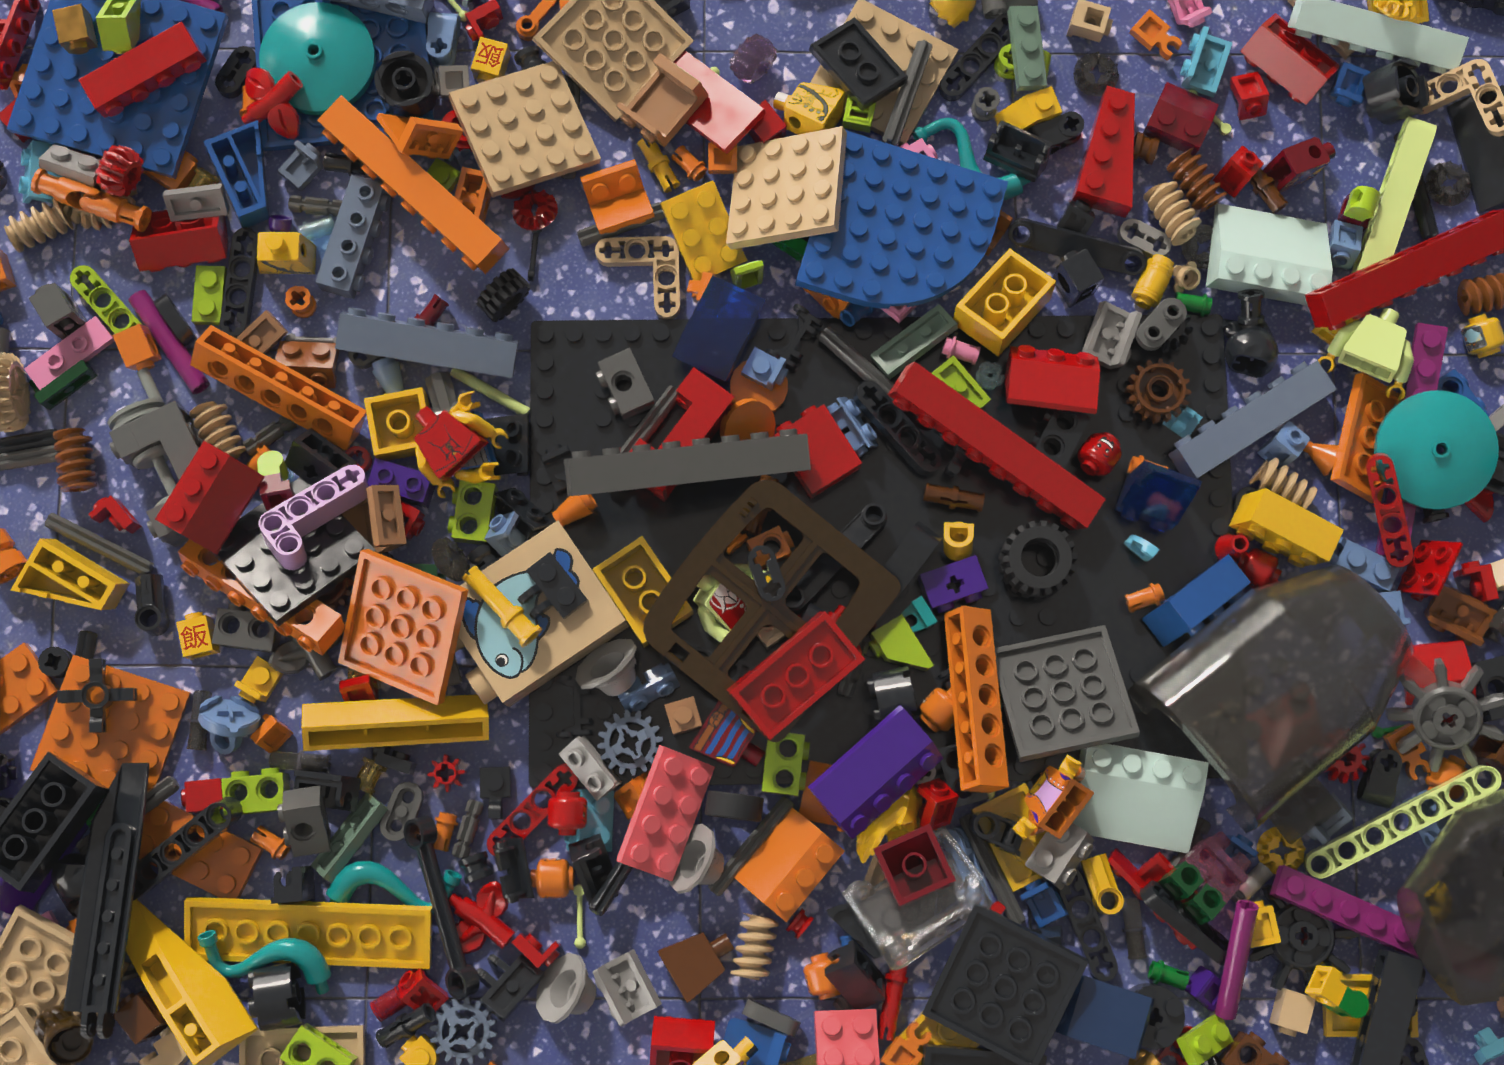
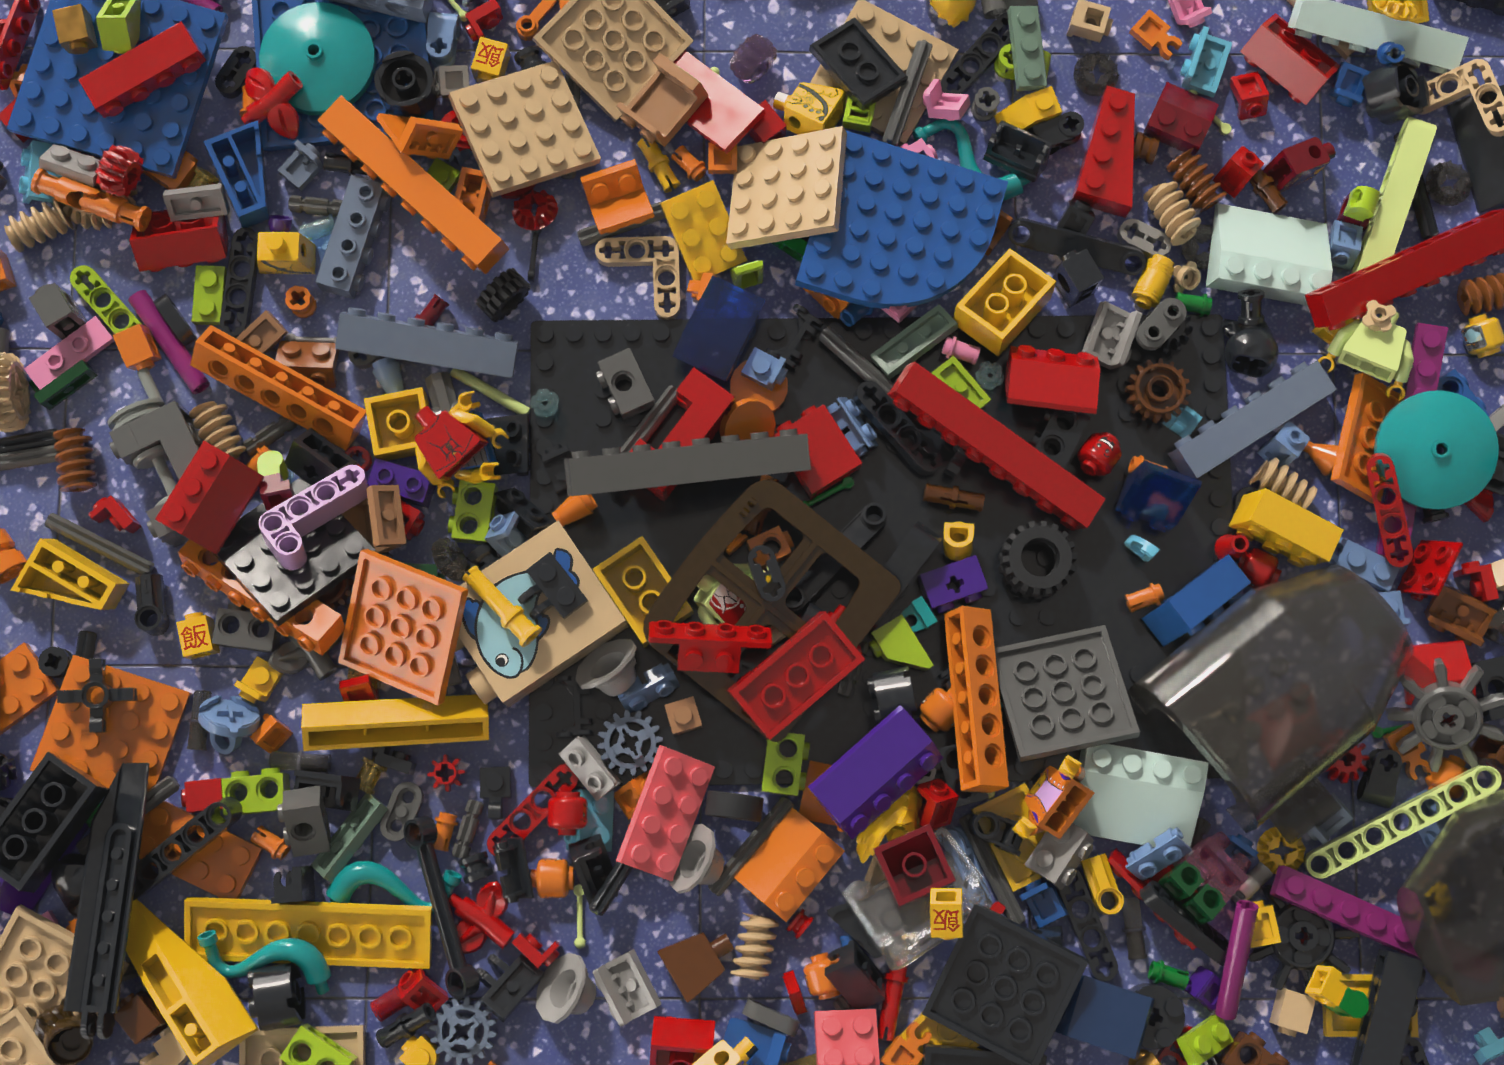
torso [689,701,765,768] -> none
none -> clear light blue plate [530,389,559,417]
none -> red bracket [648,620,772,673]
none -> red tile [783,970,807,1015]
none -> green hinge [802,477,854,507]
none -> bright pink bracket [923,79,971,121]
none -> yellow brick [930,888,963,940]
none -> medium blue hinge [1125,827,1192,882]
none -> tan plate [1362,300,1396,332]
none -> blue pin [1377,42,1405,65]

